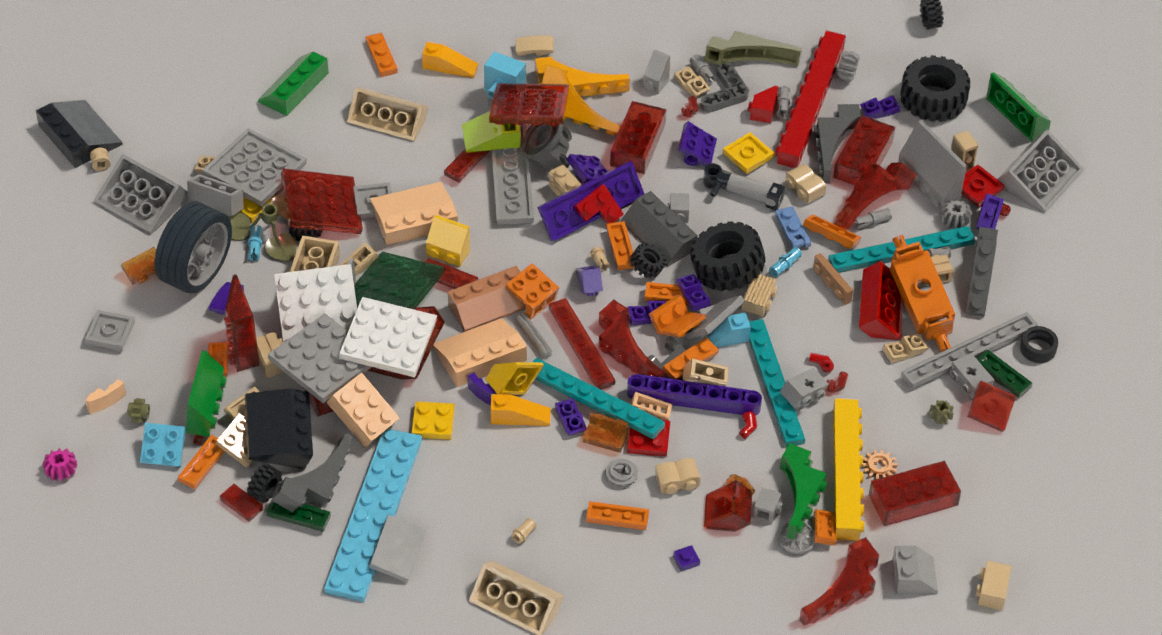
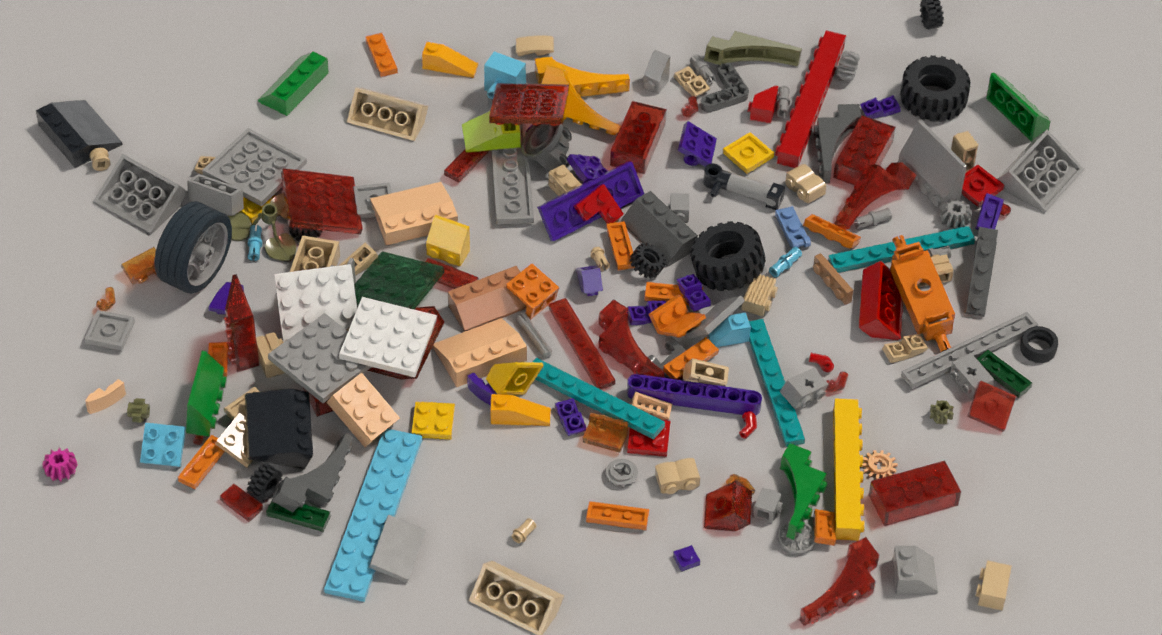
none -> clear orange arm [96,287,116,311]

